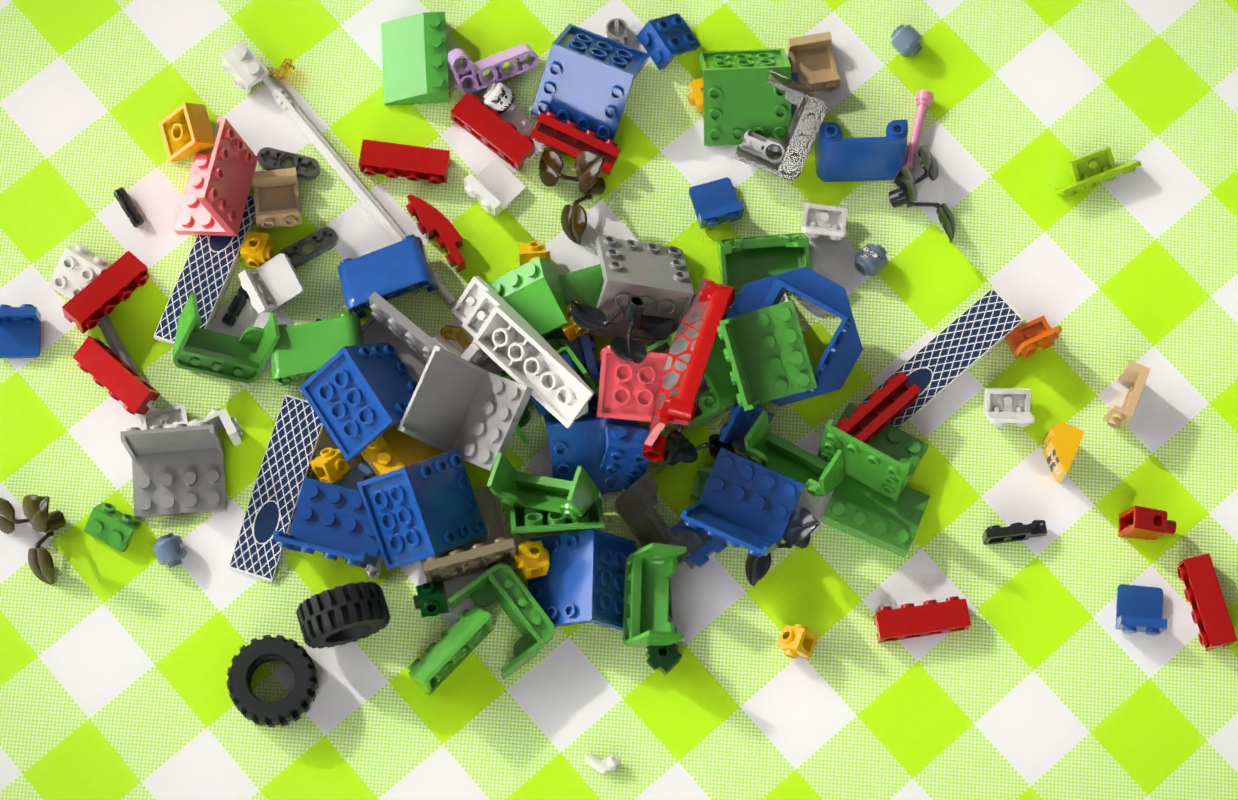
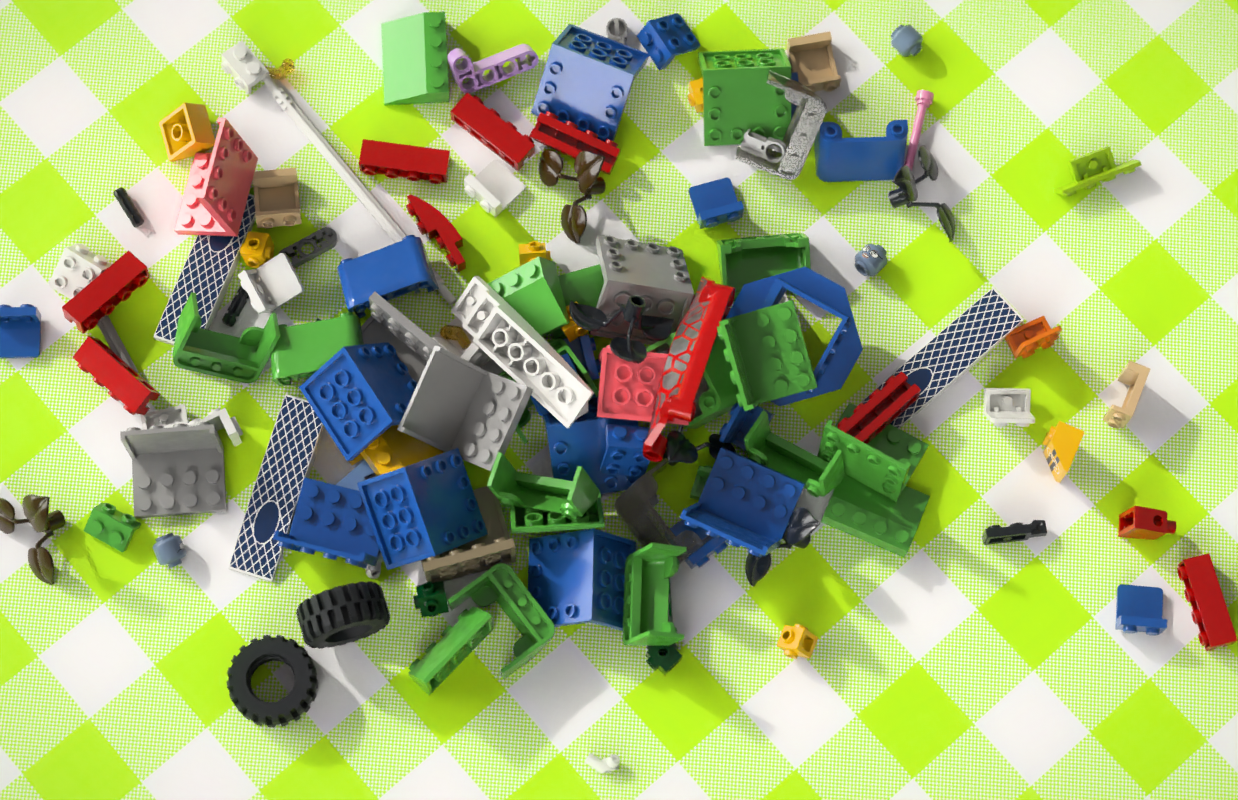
dark grey beam [257,147,320,180] -> none
yellow brick [309,447,351,483] -> none
white head [483,83,516,115] -> none
yellow brick [514,540,550,580] -> none
white bracket [801,203,848,241] -> none
red brick [873,596,971,643] -> none

